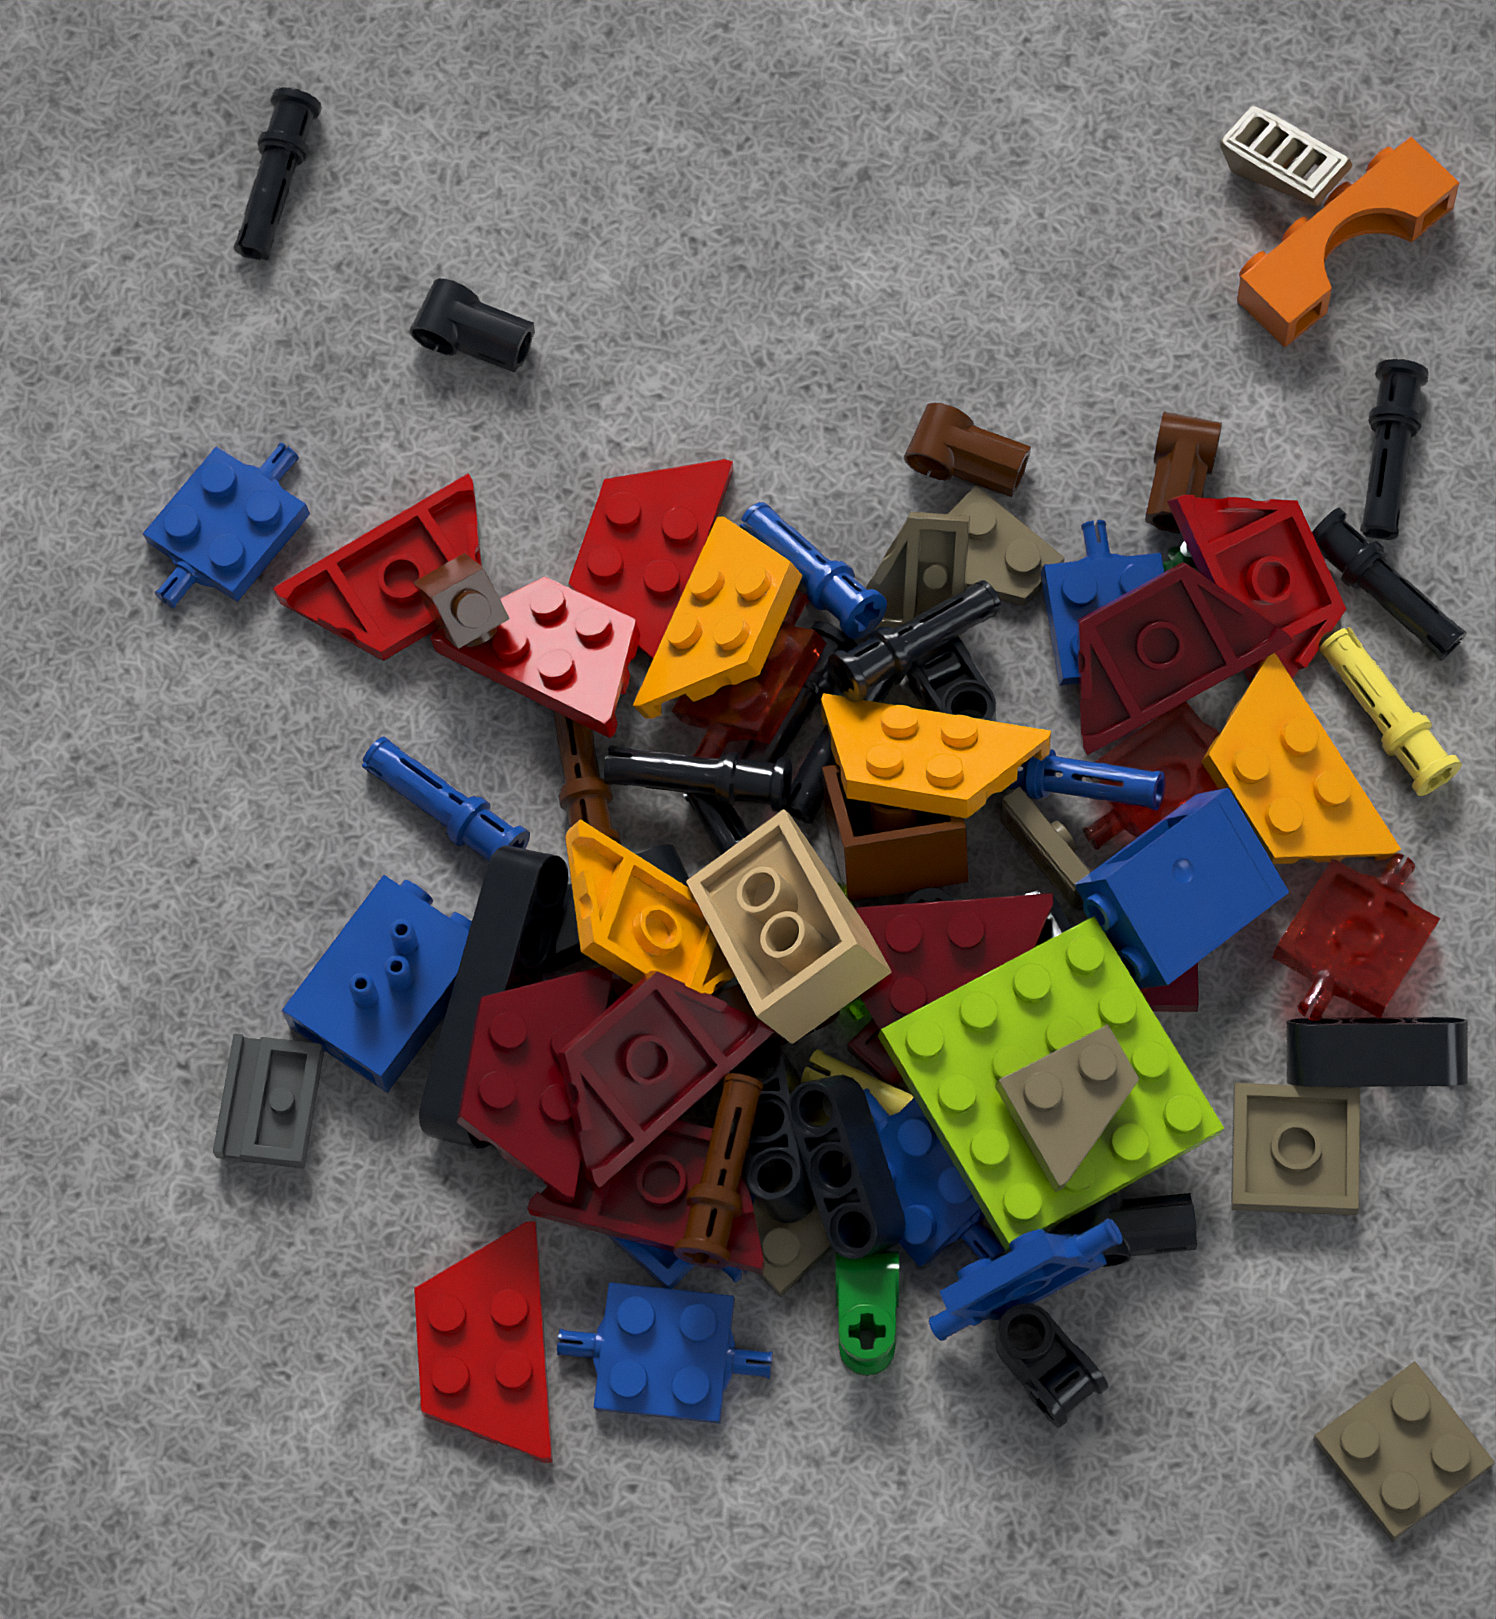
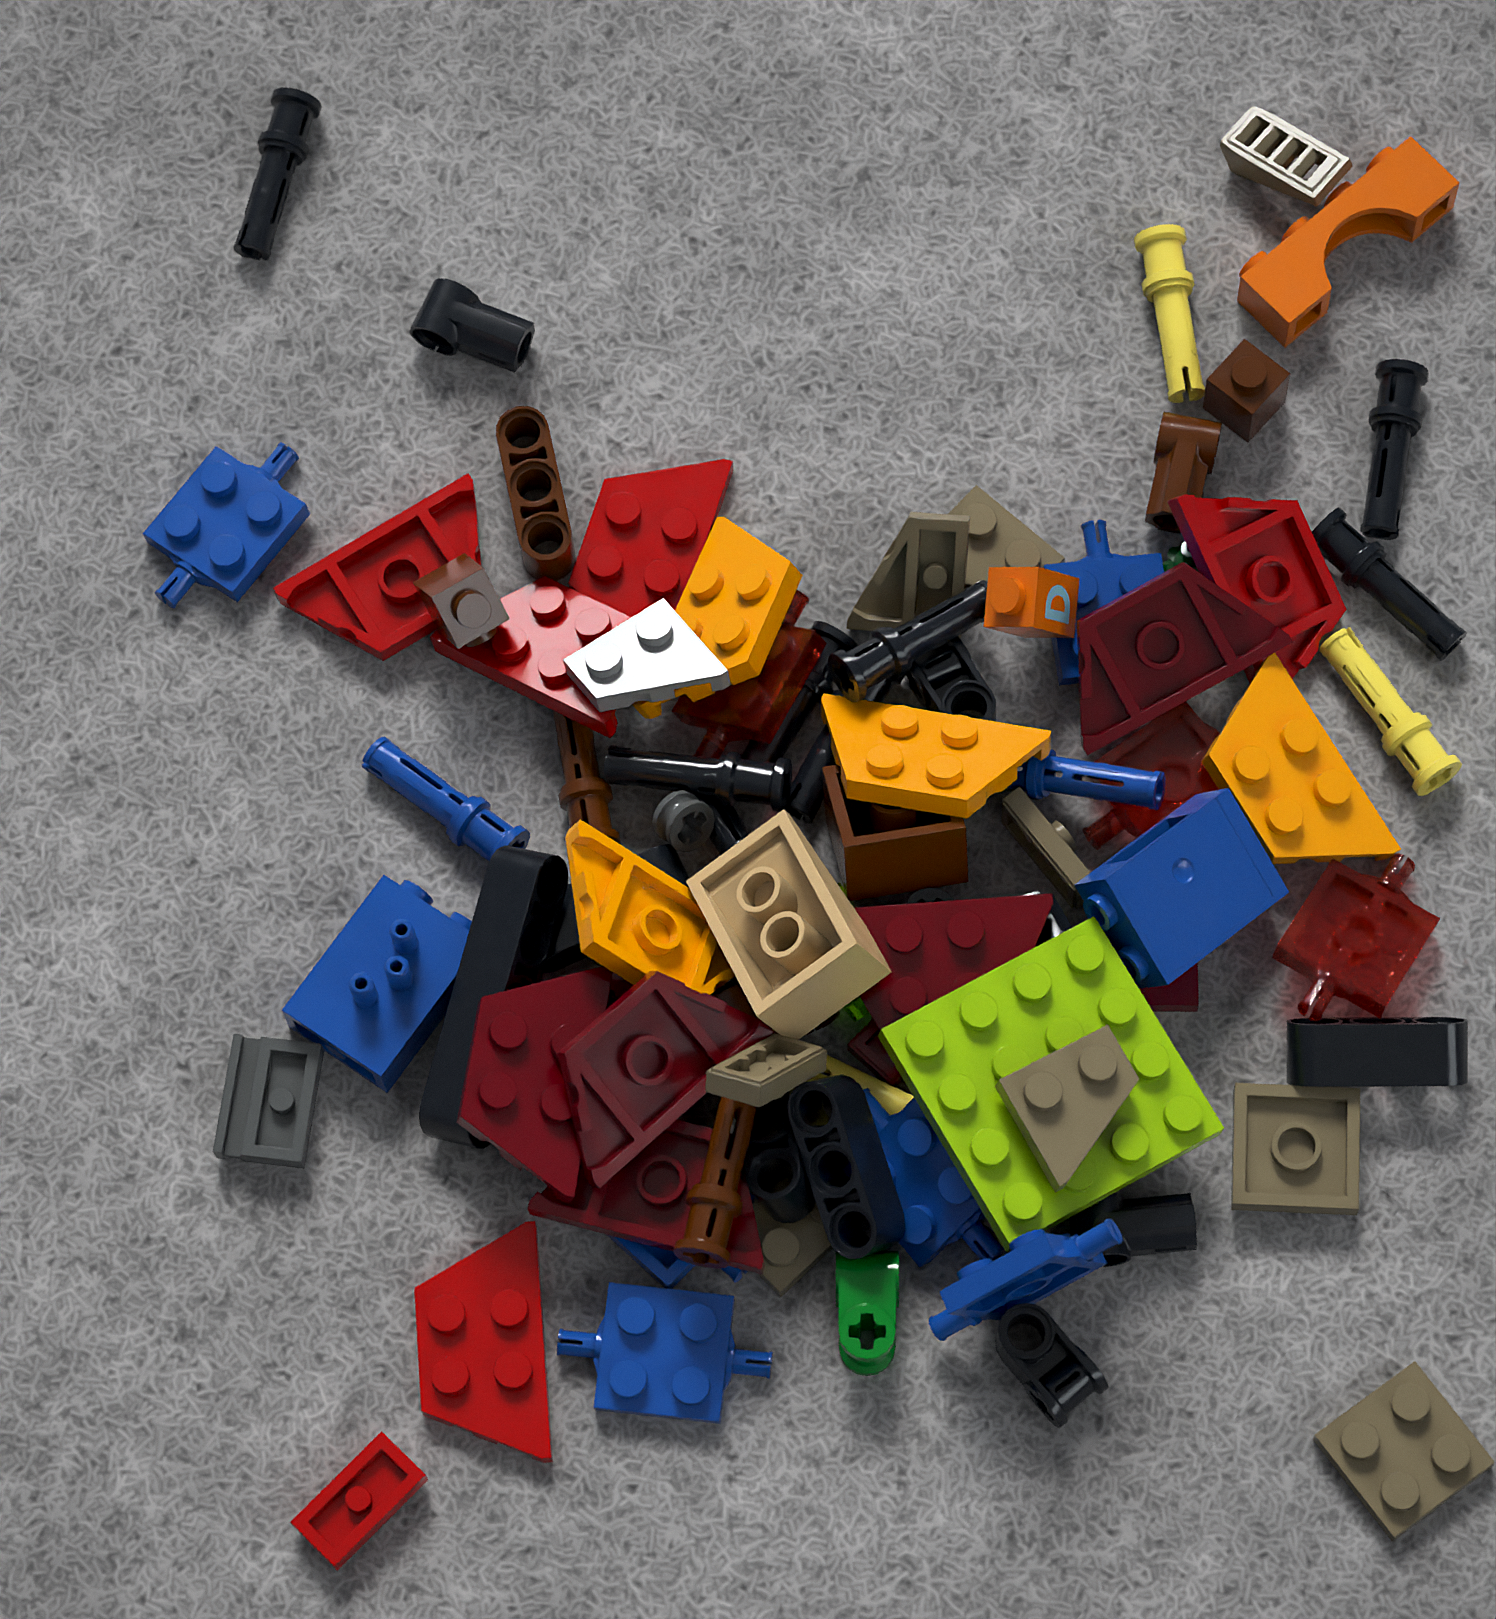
blue pin [740,502,887,639] -> none
reddish brown piece [903,402,1031,497] -> none
none -> red plate [290,1431,428,1571]
none -> reddish brown beam [496,406,575,581]
none -> wing [563,598,731,712]
none -> dark grey bush [652,790,715,852]
none -> dark tan plate [705,1034,827,1108]
none -> orange brick [983,567,1080,638]
none -> light yellow pin [1134,224,1205,403]
none -> reddish brown brick [1203,338,1290,443]

